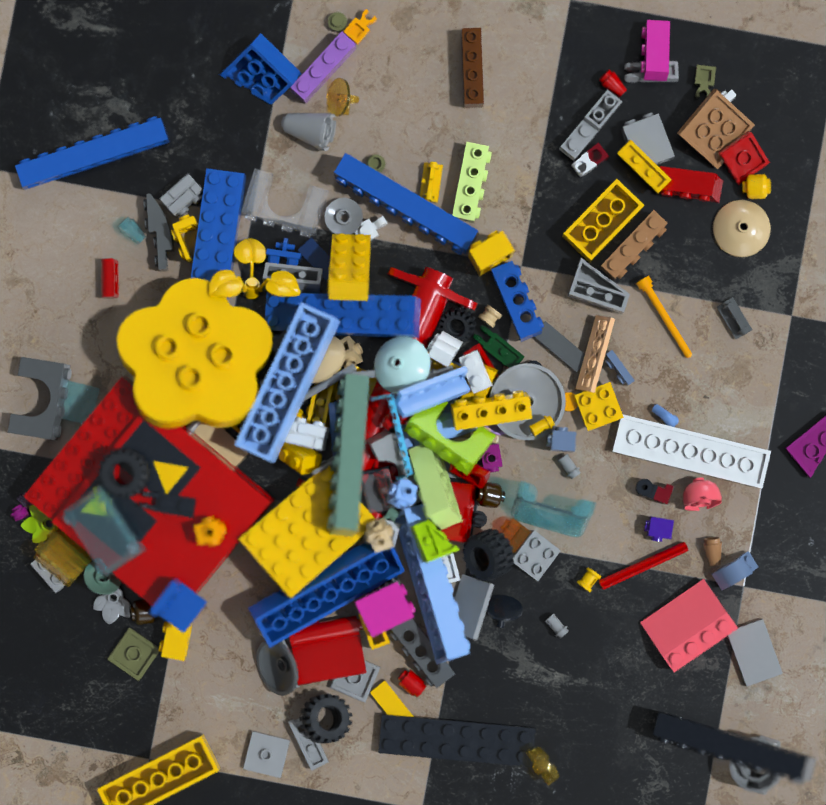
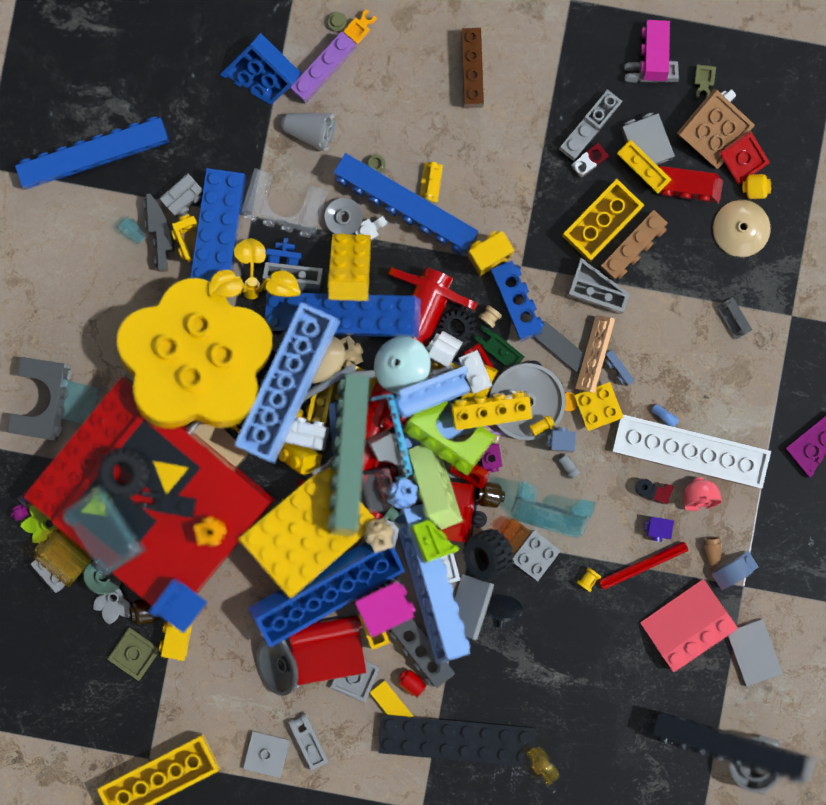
red brick [101,258,119,298] -> none
dark blue tile [298,237,330,284] -> none
black tyre [299,694,352,744] -> none
clear yellow shield [327,78,359,116] -> none
yellowish green brick [452,142,492,223] -> none
light grey pin [545,614,569,639] -> none
red cone [599,69,627,97] -> none
light orange piece [636,275,692,358] -> none

